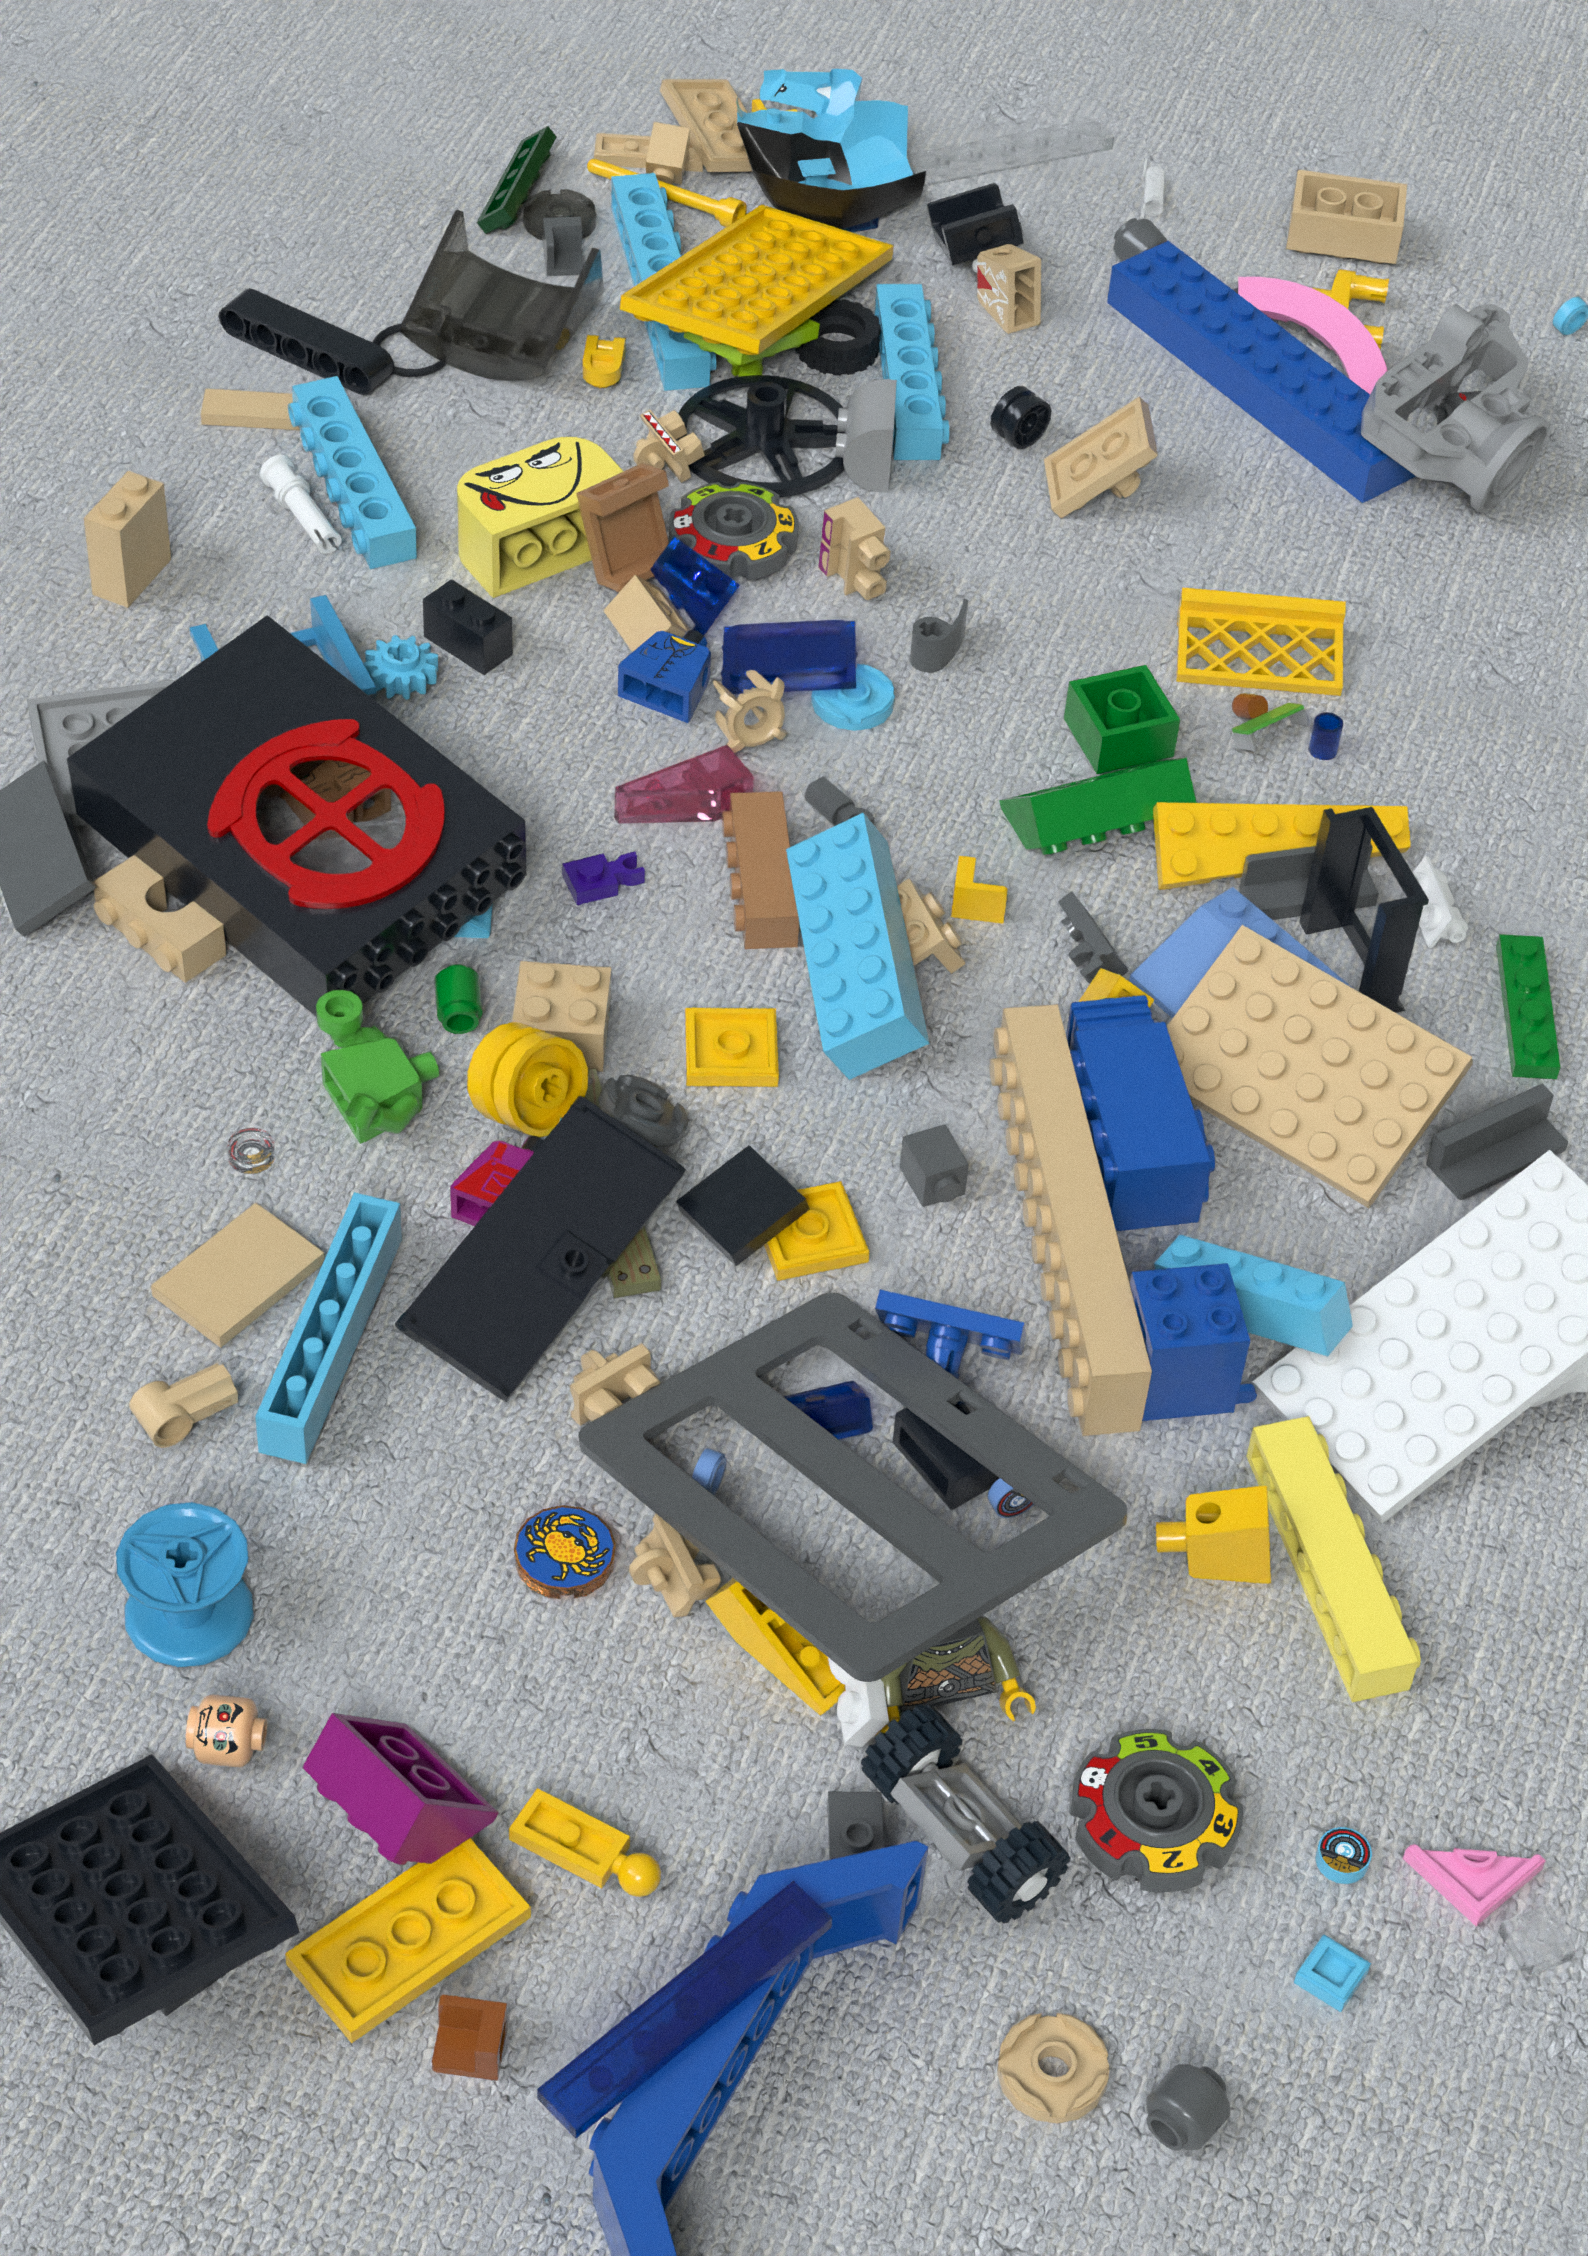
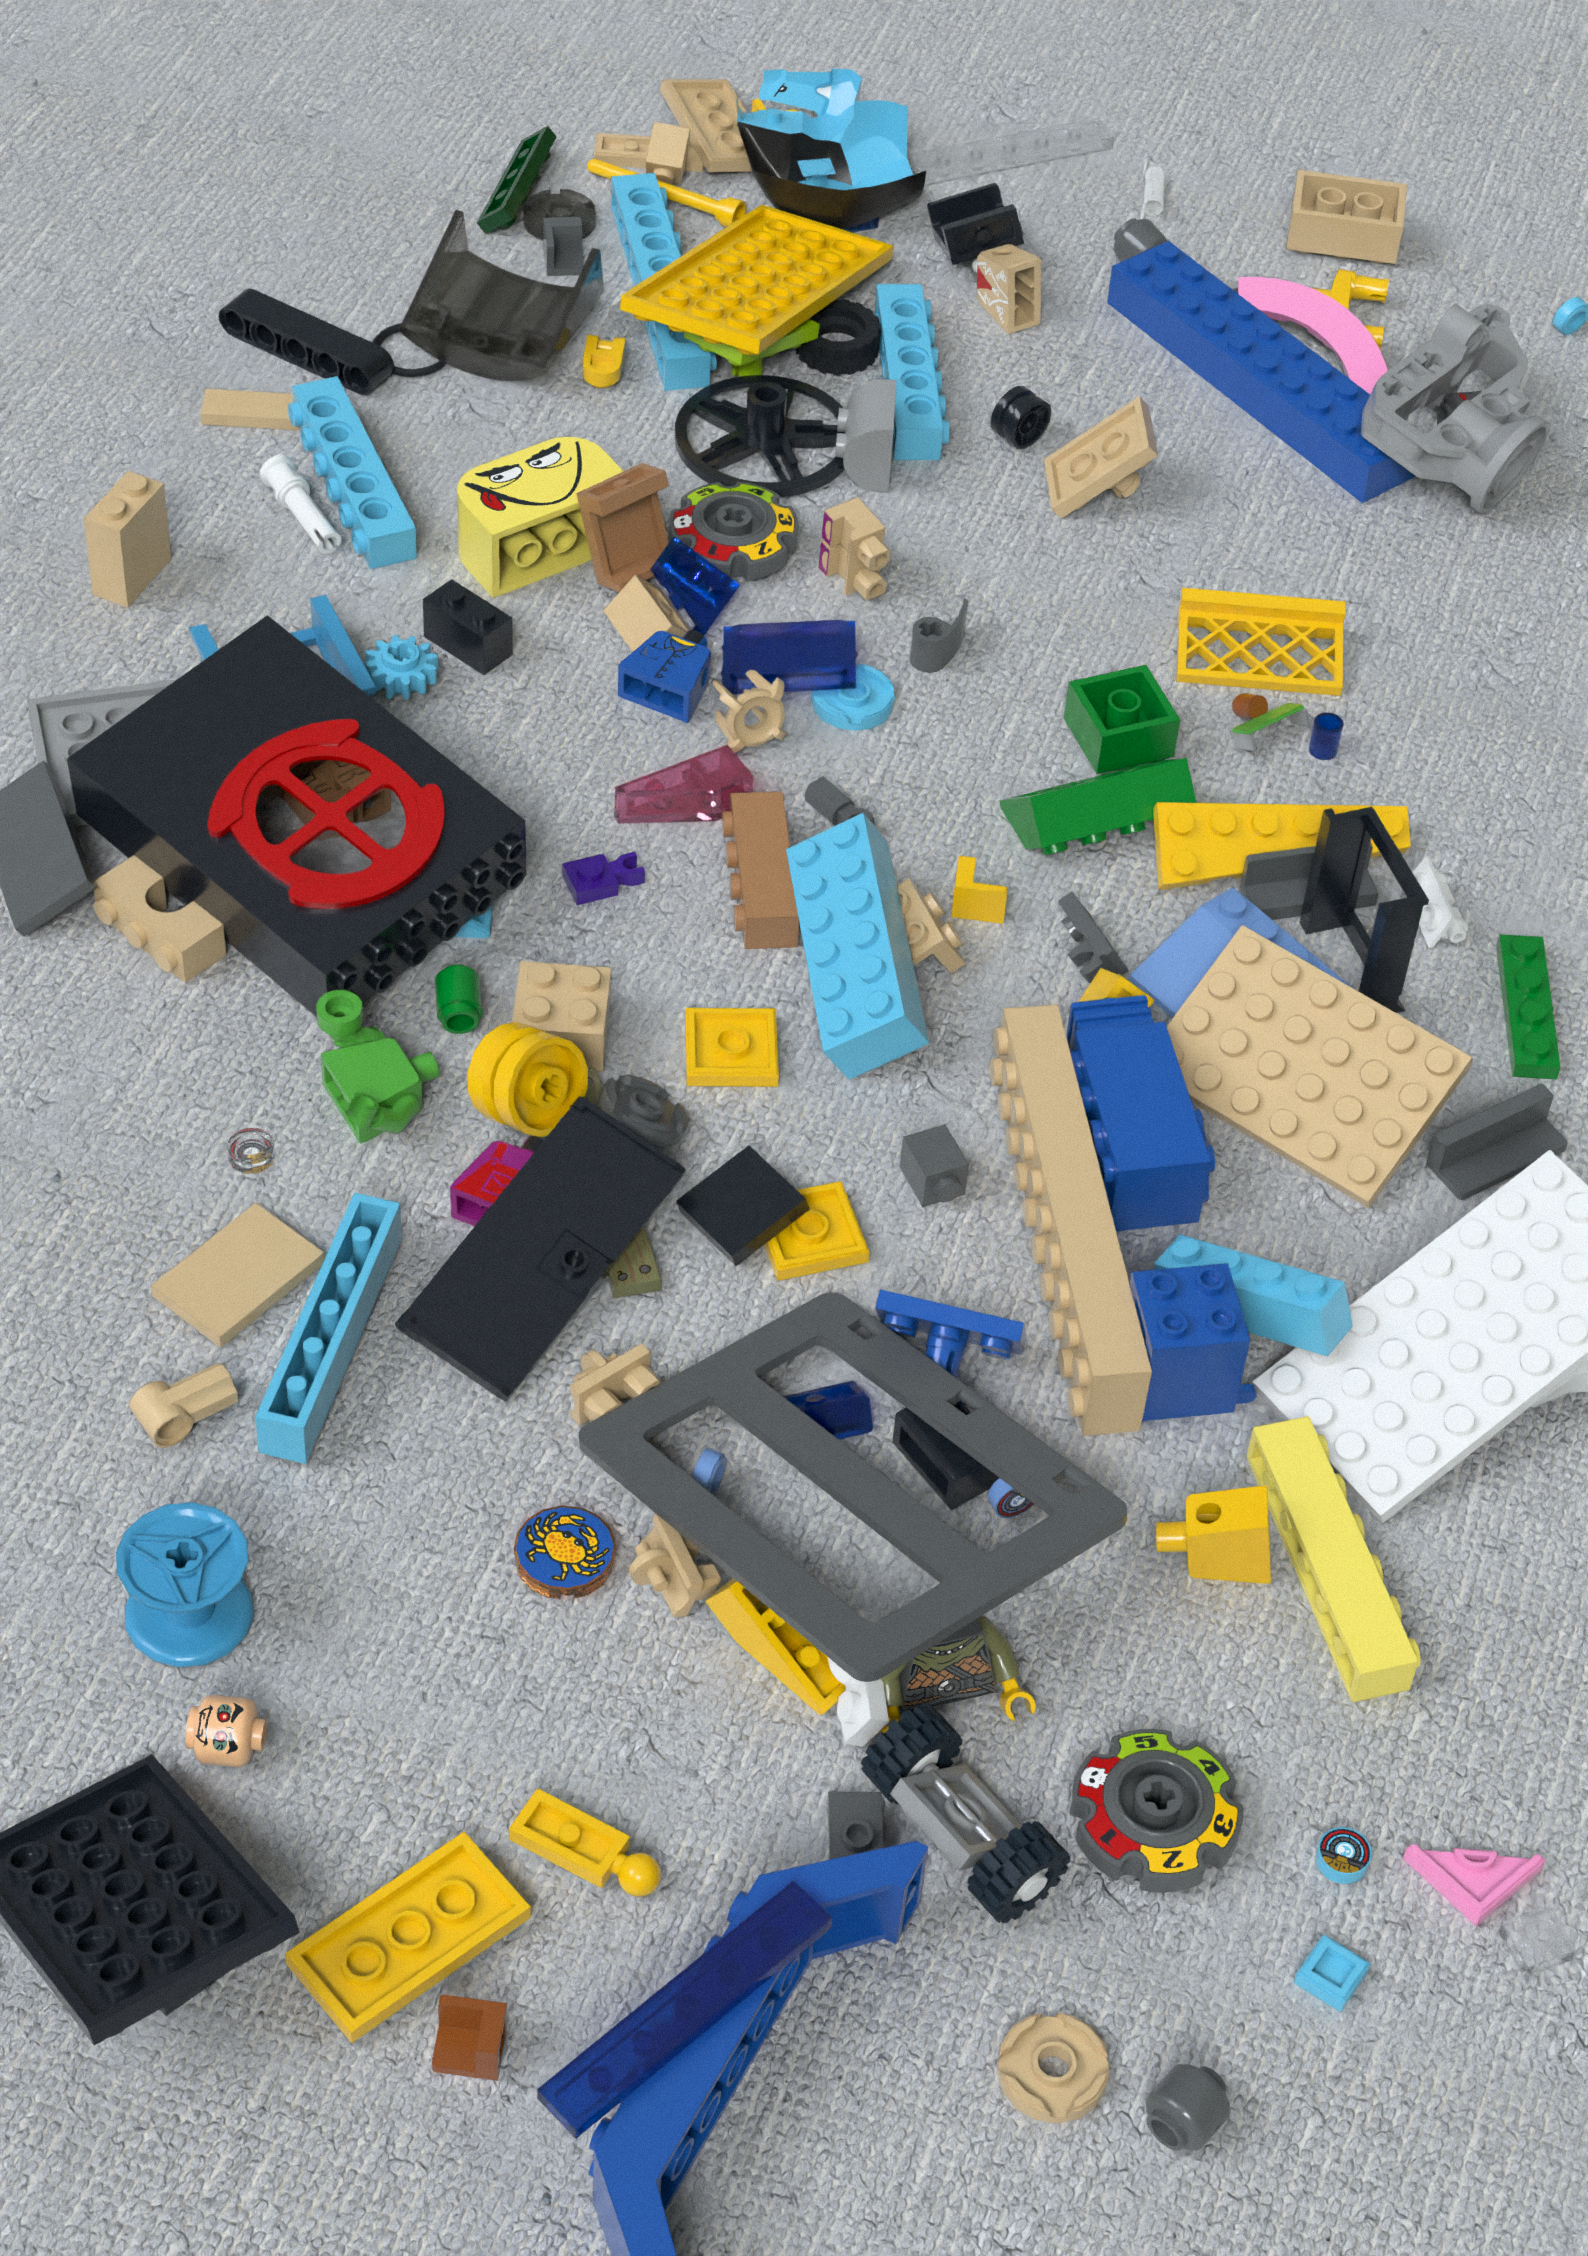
magenta slope [302,1713,499,1865] -> none
tan hips [633,410,705,483] -> none

